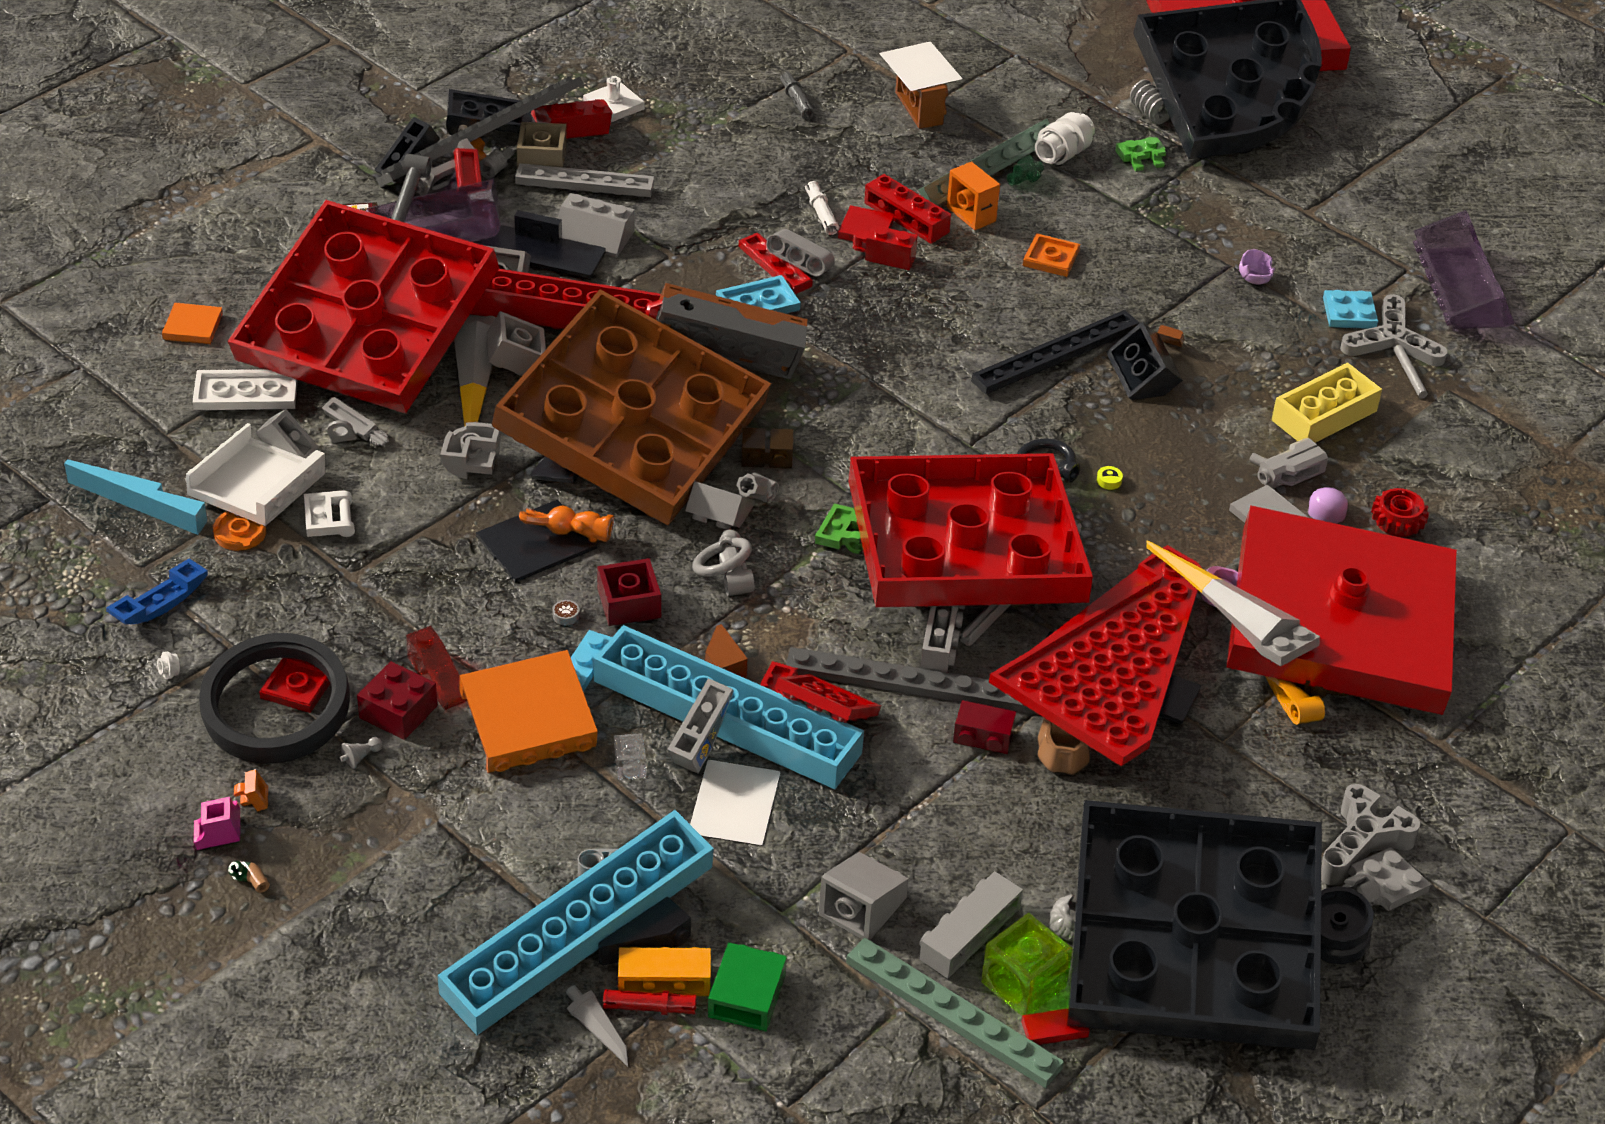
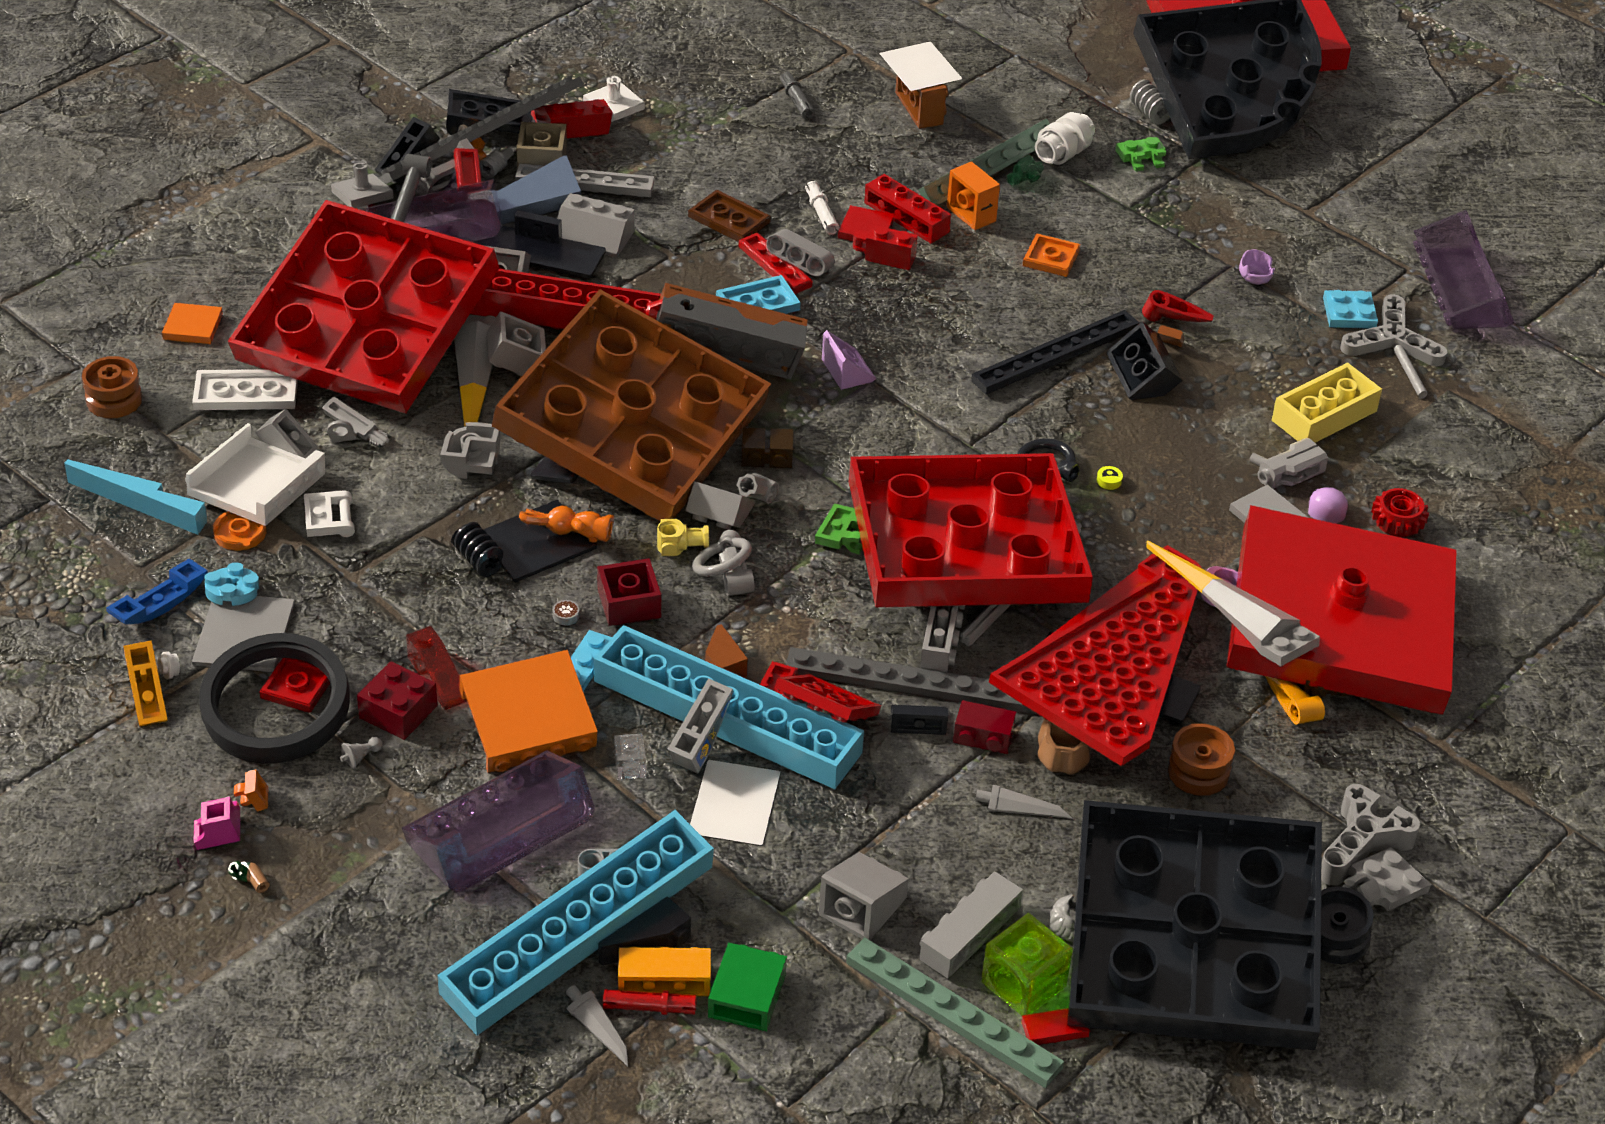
none -> dark orange wheel [82,356,142,418]
none -> light orange slope [123,640,168,727]
none -> light grey piece [192,596,295,672]
none -> medium azure plate [205,563,259,606]
none -> light grey tile [331,163,394,208]
none -> clear purple windscreen [402,750,594,892]
none -> black piece [451,522,503,577]
none -> sand blue slope [491,155,581,224]
none -> light yellow connector [657,519,709,556]
none -> reddish brown tile [688,189,771,242]
none -> lavender slope [822,330,876,390]
none -> black panel [891,705,948,735]
none -> light grey bar [975,785,1073,819]
none -> red piece [1142,290,1214,322]
none -> dark orange wheel [1168,724,1235,796]

